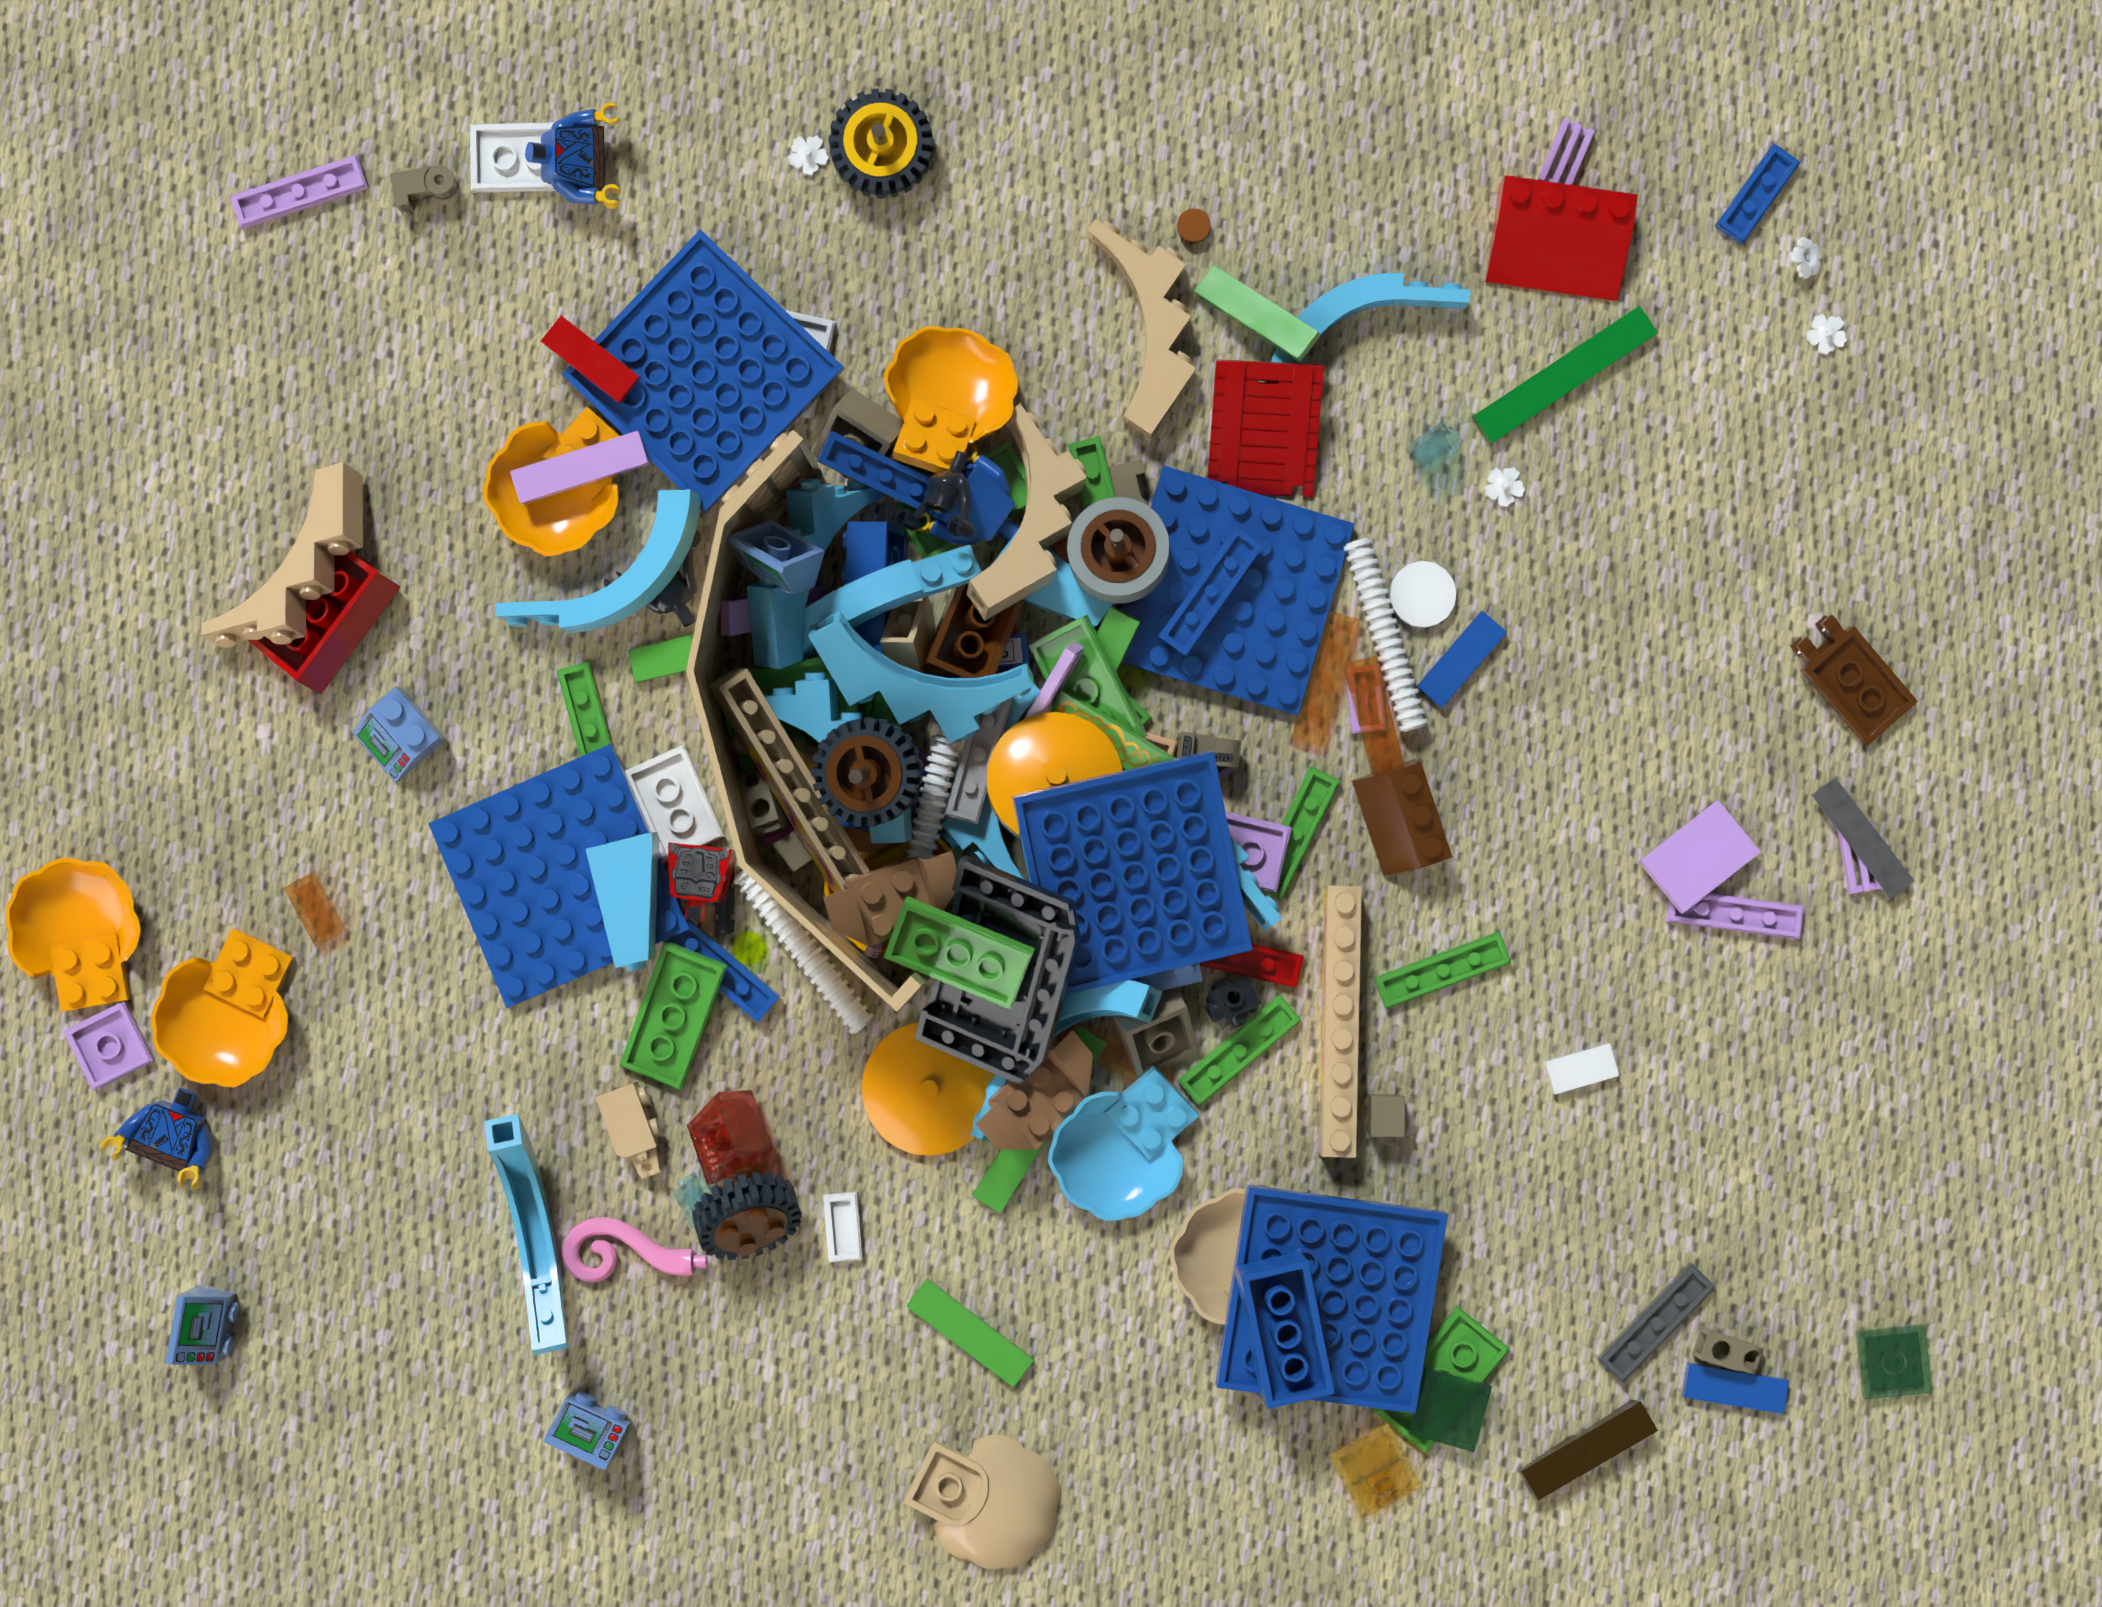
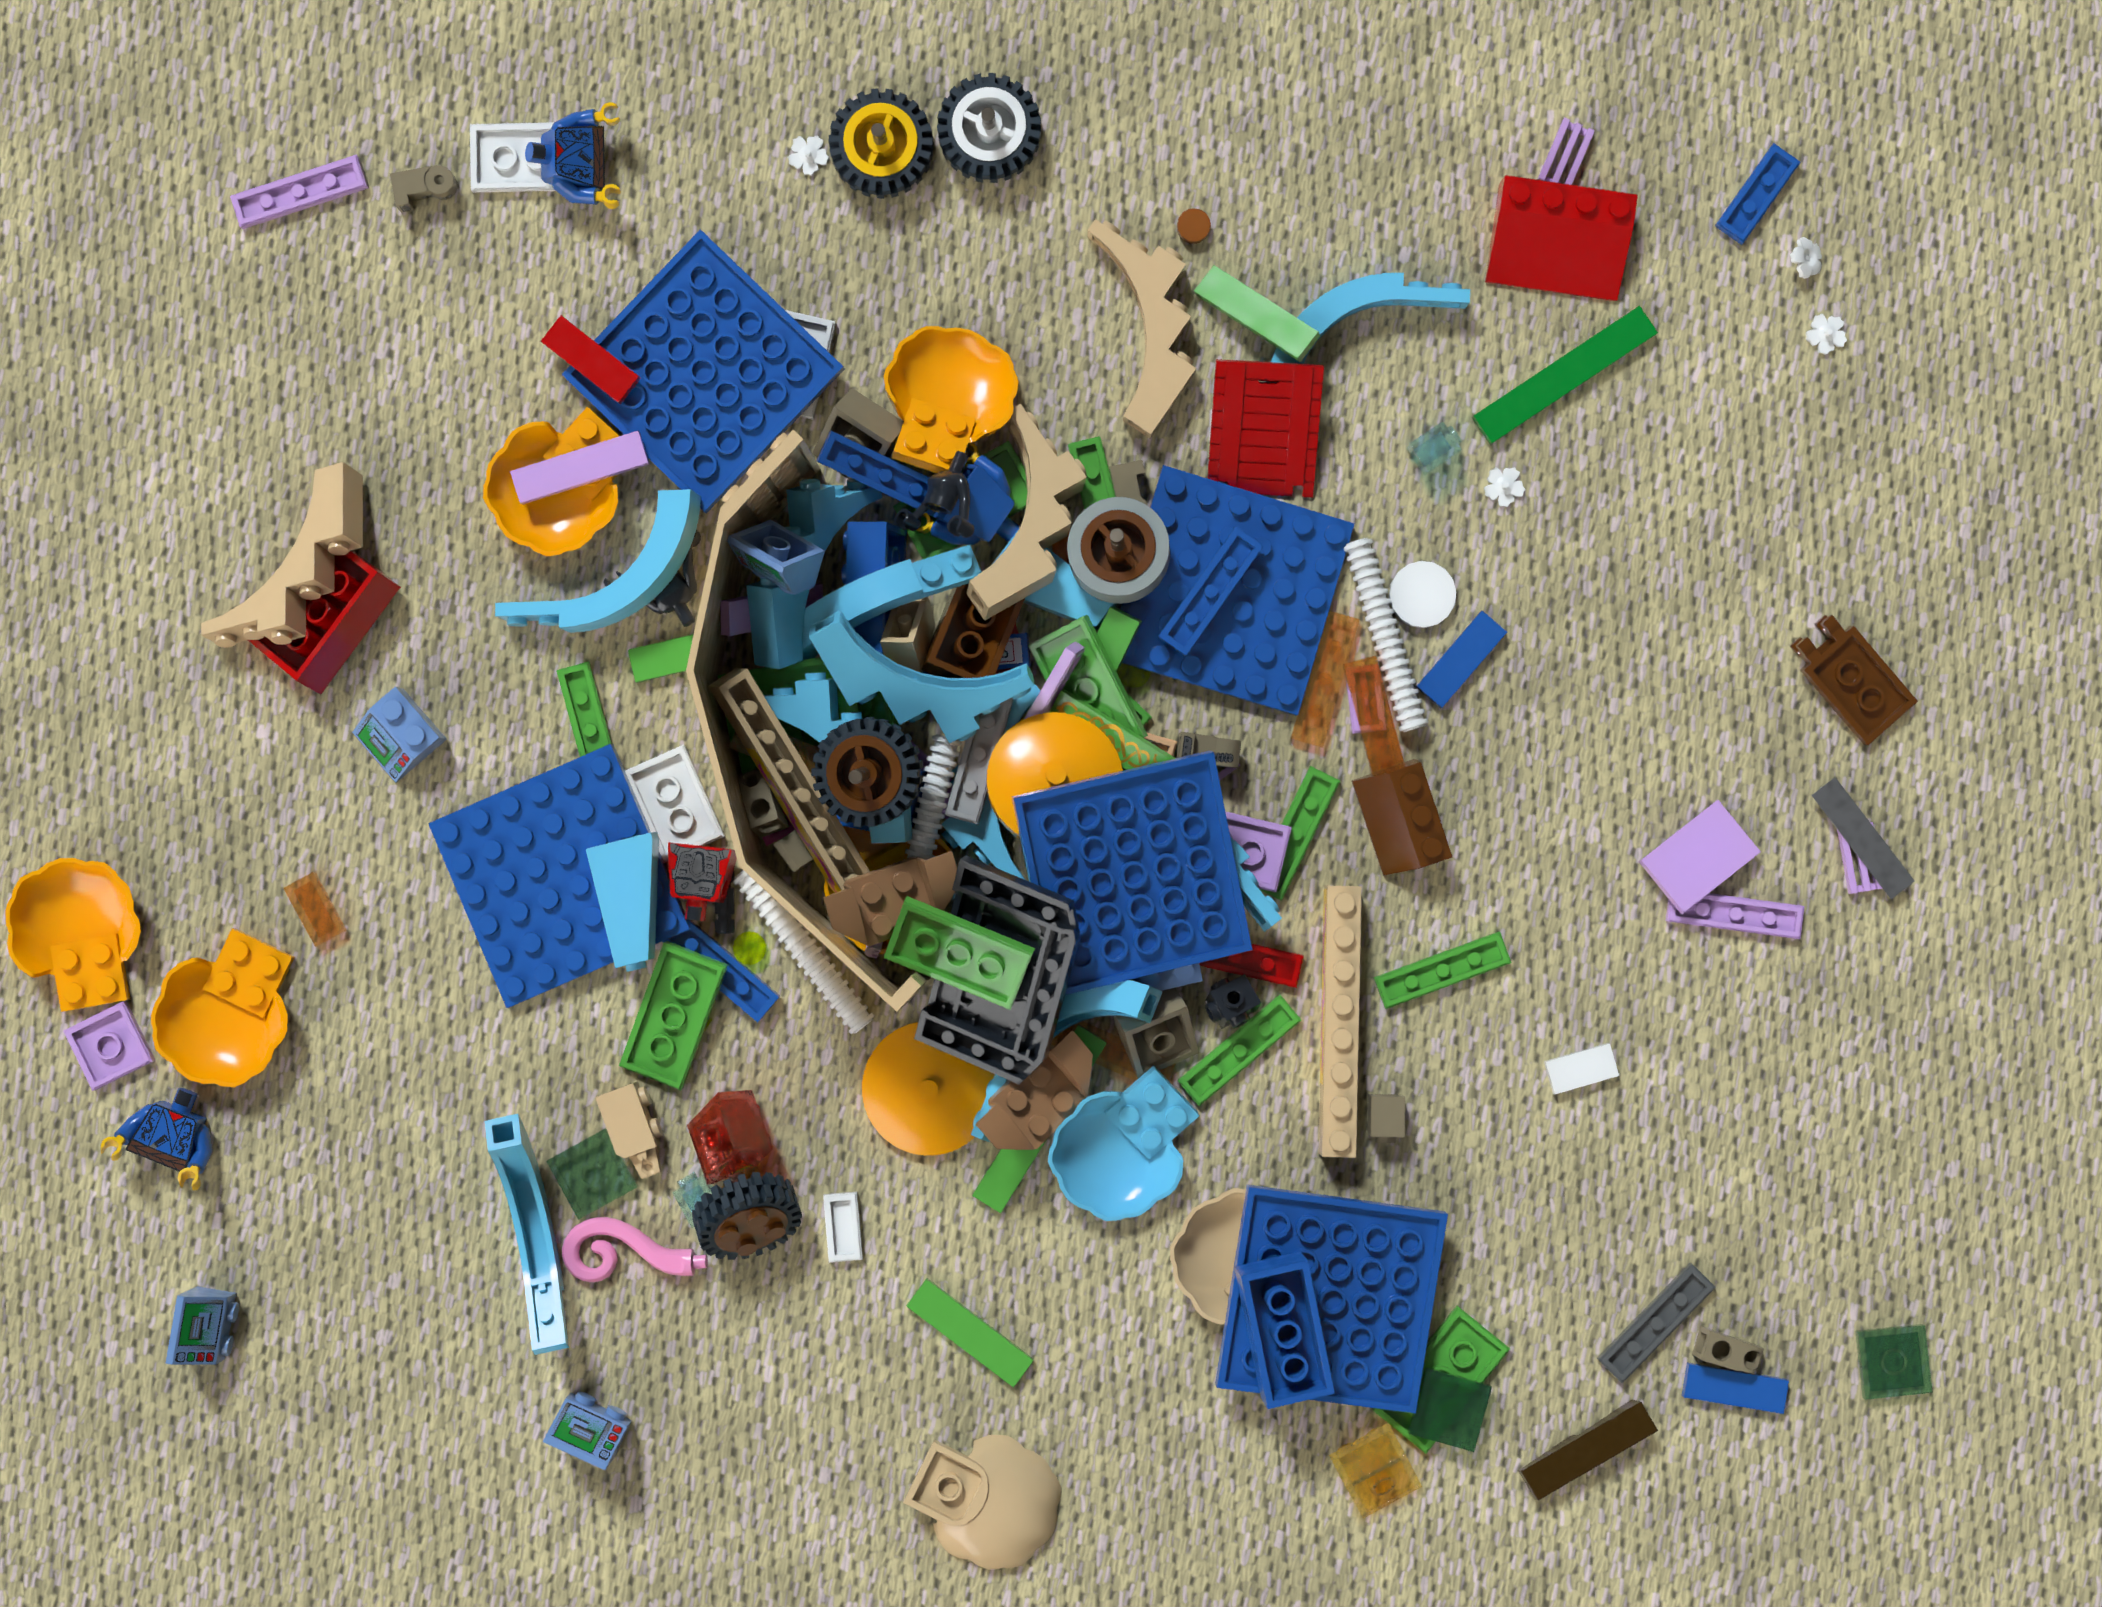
none -> clear green tile [546,1128,638,1220]
none -> wheel [937,73,1041,183]

